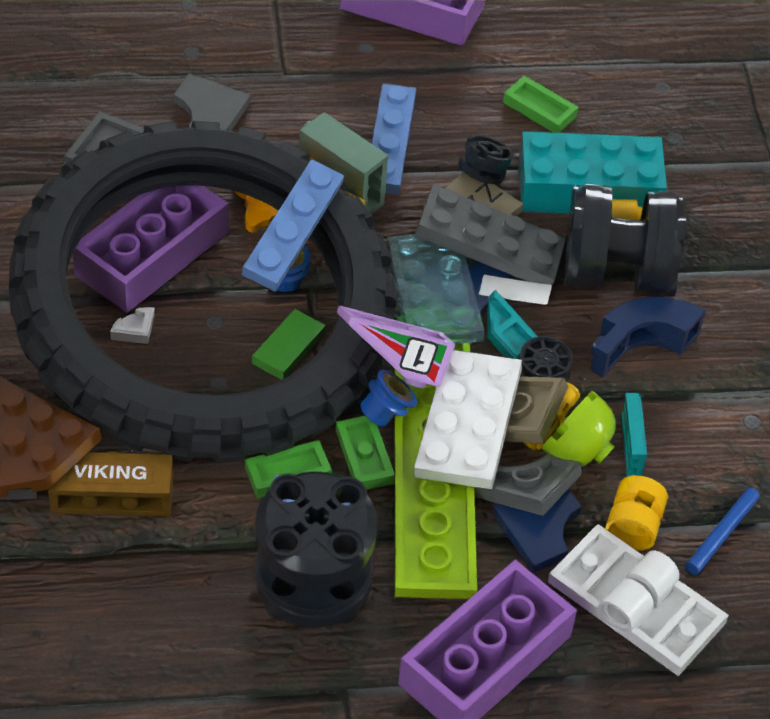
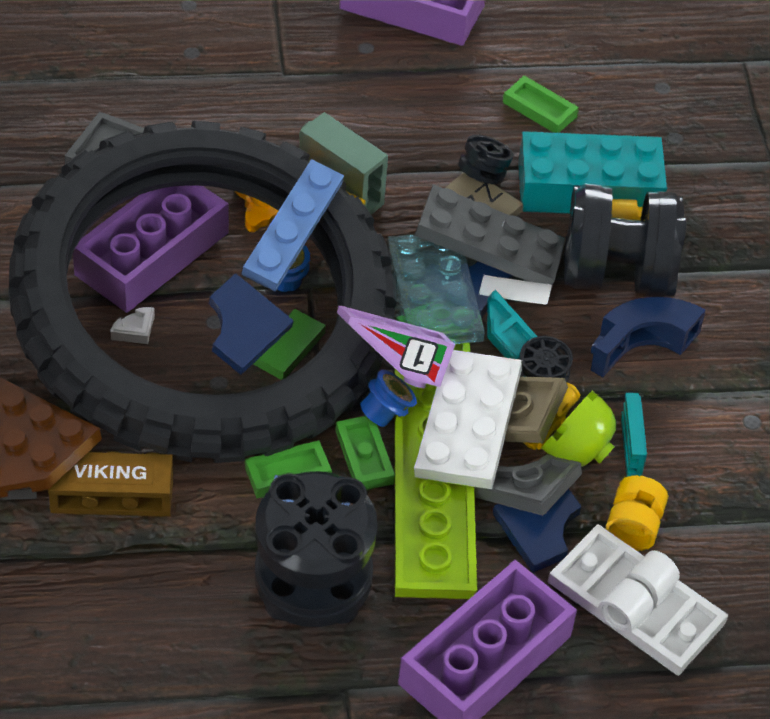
dark grey tile [174,73,250,131] -> none
medium blue plate [372,84,416,195] -> none
blue bar [685,487,760,575] -> none
none -> dark blue tile [209,273,294,375]

